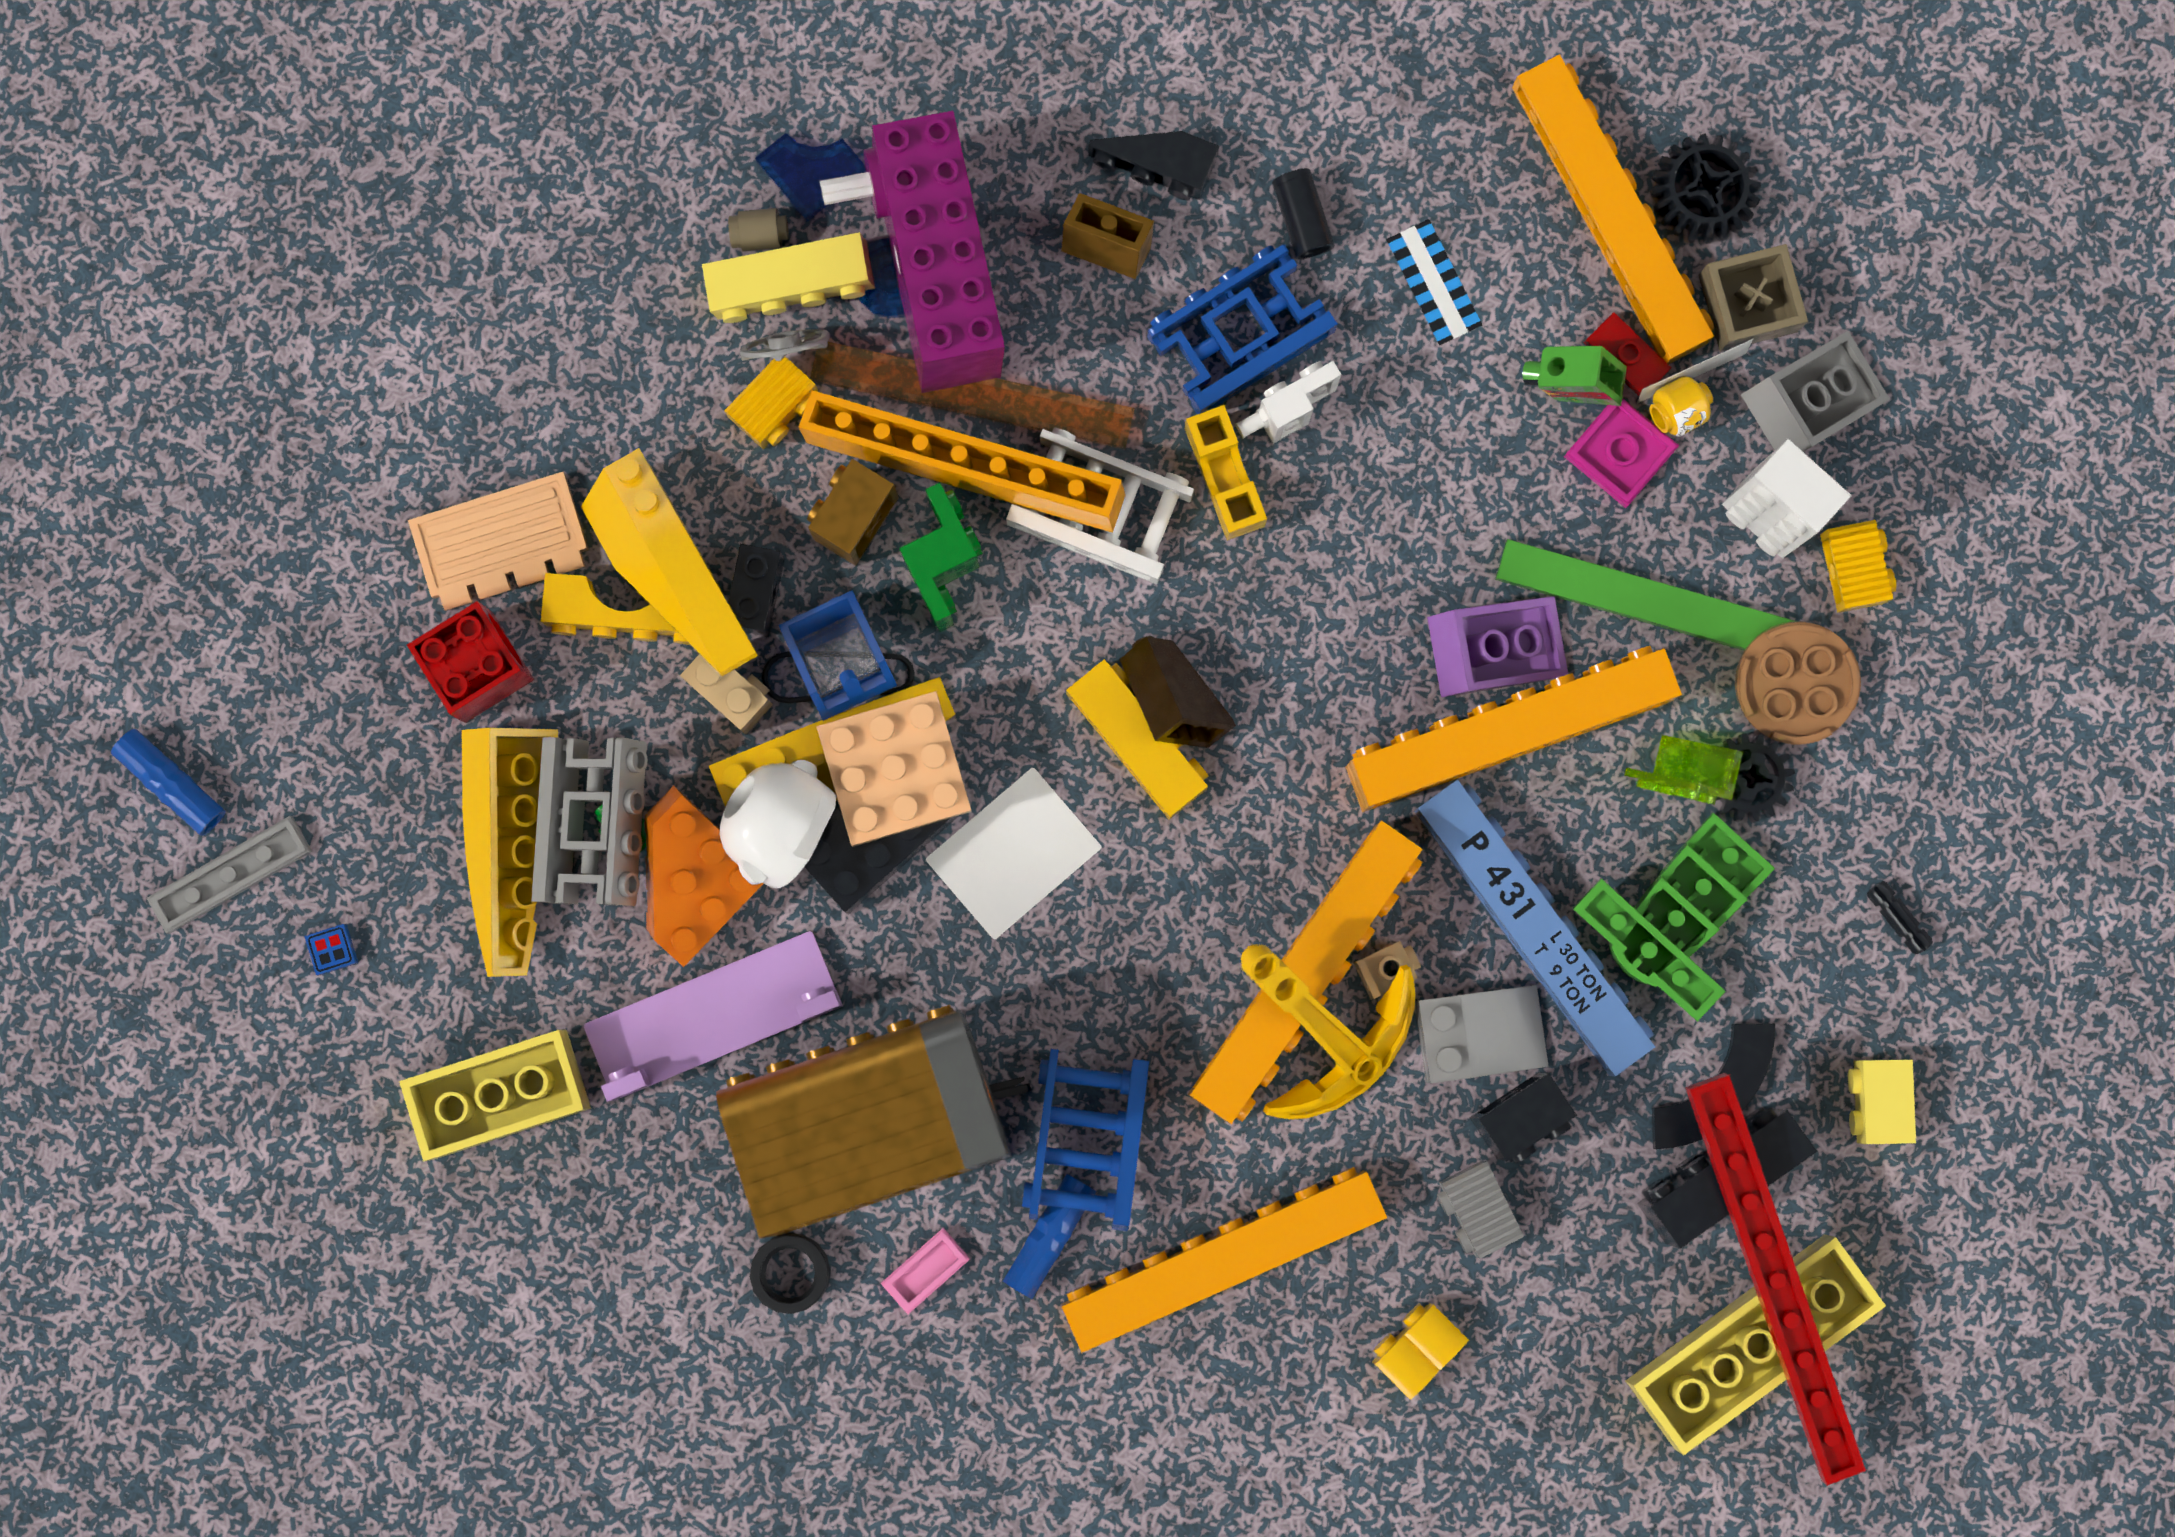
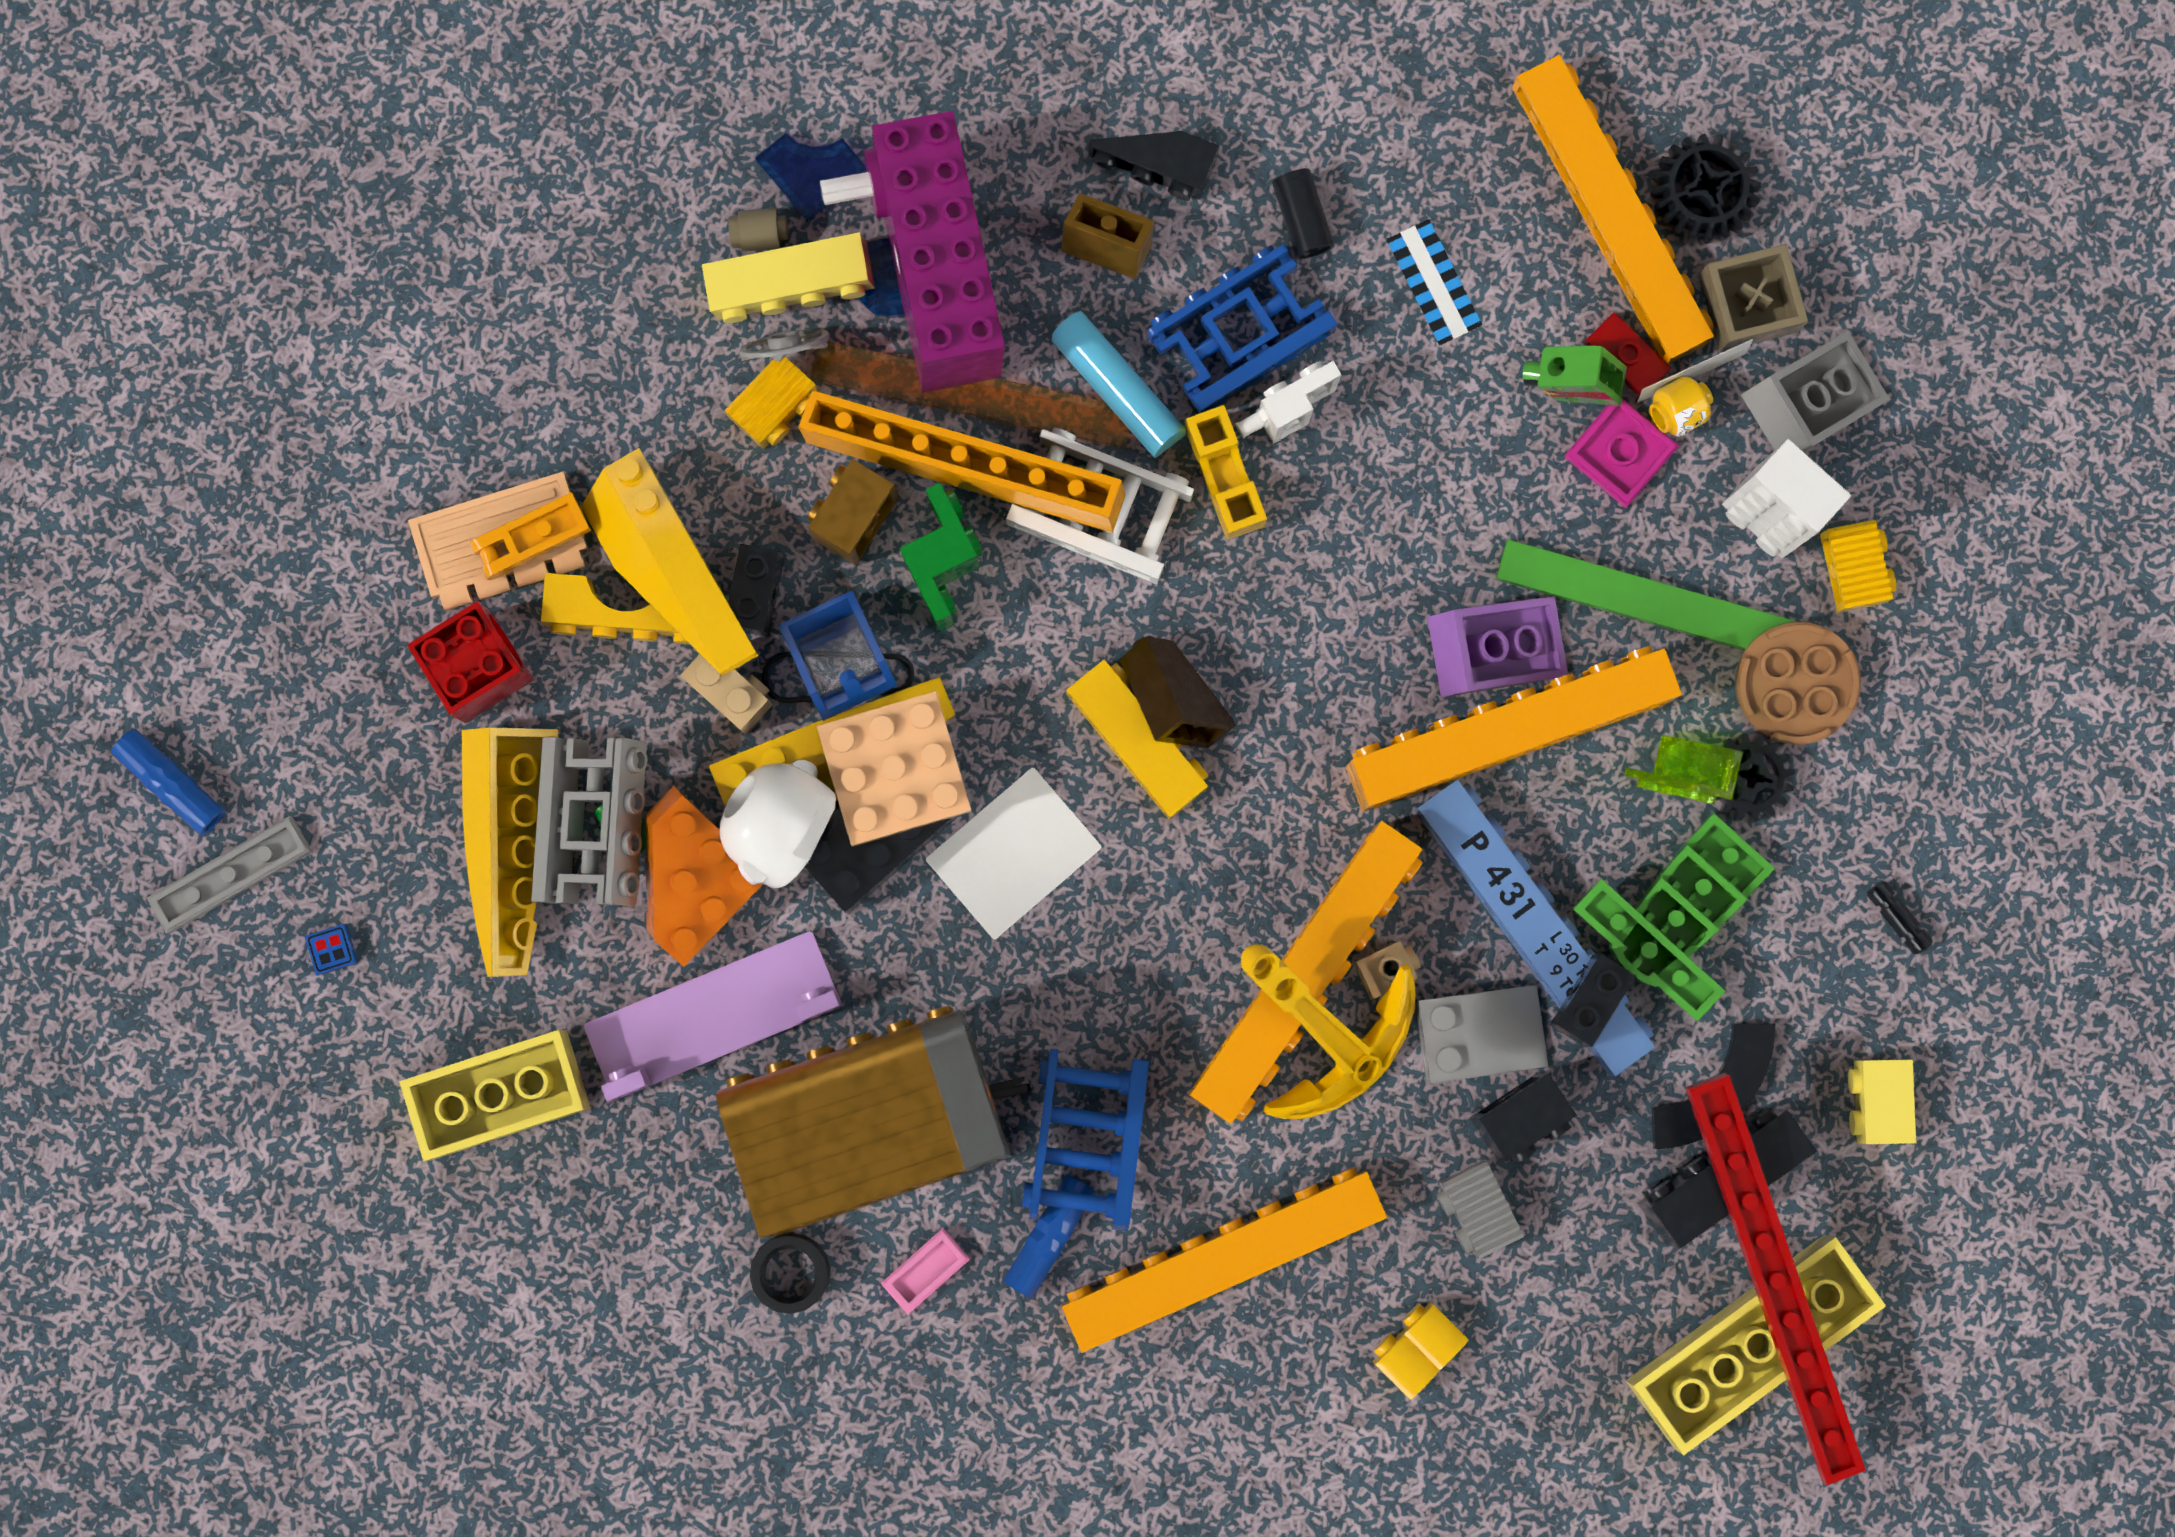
none -> light orange plate [470,492,591,580]
none -> medium azure brick [1052,311,1187,458]
none -> black brick [1550,953,1636,1047]

